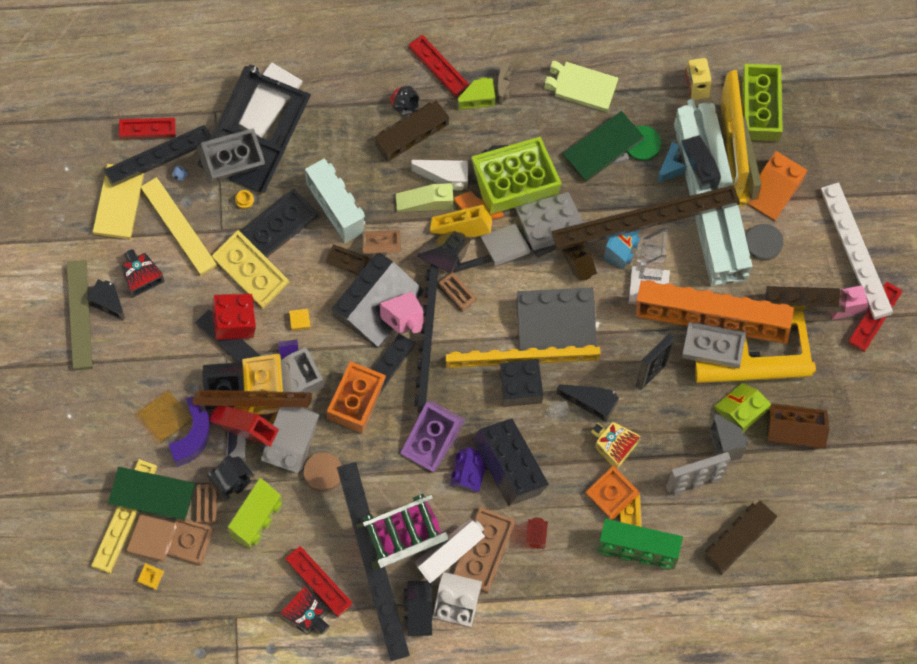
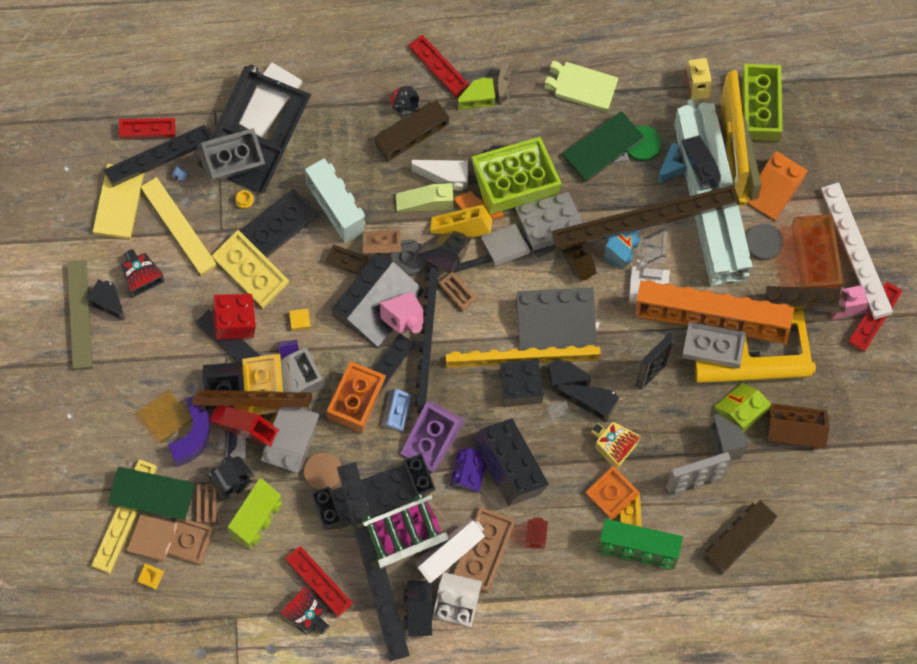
none -> black slope [311,453,436,530]
none -> light blue slope [380,389,412,431]
none -> dark grey tile [390,239,427,276]
none -> black slope [548,359,591,391]
none -> clear orange brick [791,214,844,288]

